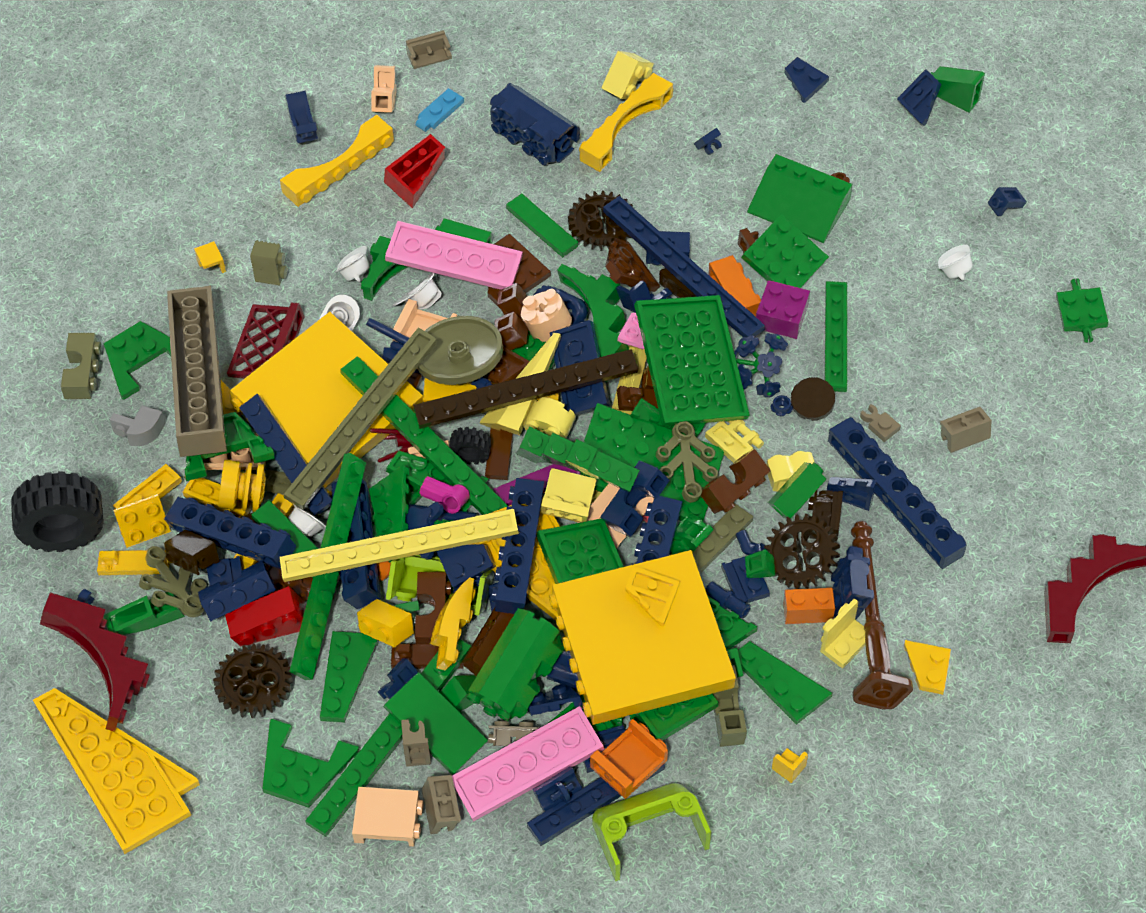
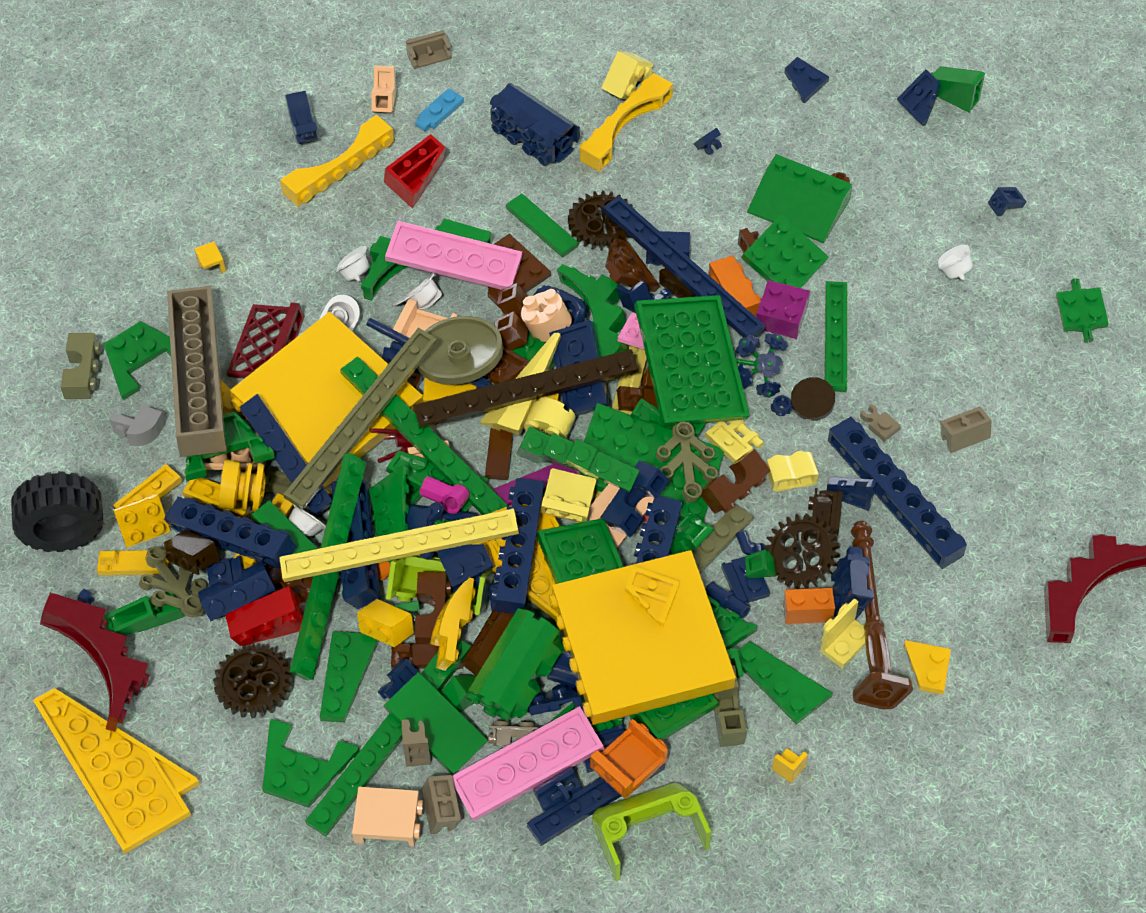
olive brick [250,240,288,286] -> none
black tyre [449,427,491,465] -> none
green brick [767,462,826,519] -> none

